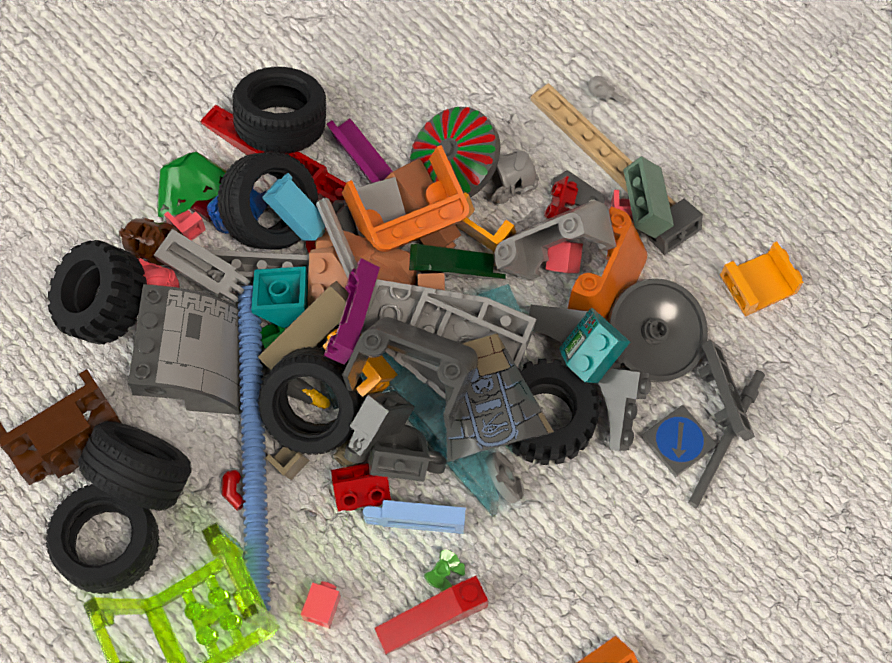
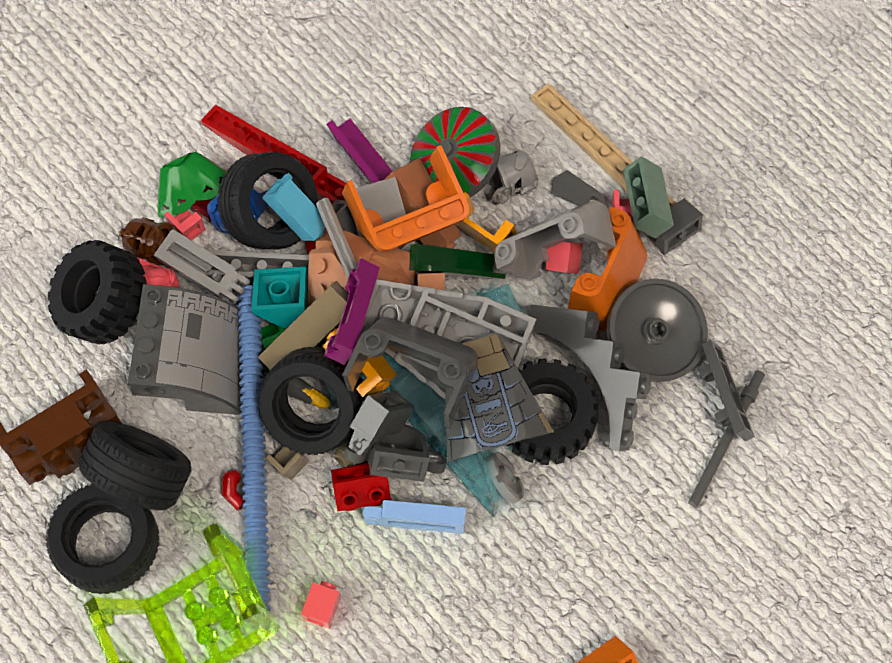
black tyre [232,66,326,154] -> none
slope [374,575,489,655] -> none
bright green piece [424,549,465,592] -> none
red hinge [544,176,579,220] -> none
teal slope [559,308,630,383] -> none
light grey piece [588,76,627,104] -> none
tile [641,405,717,478] -> none
light orange panel [720,242,804,317] -> none

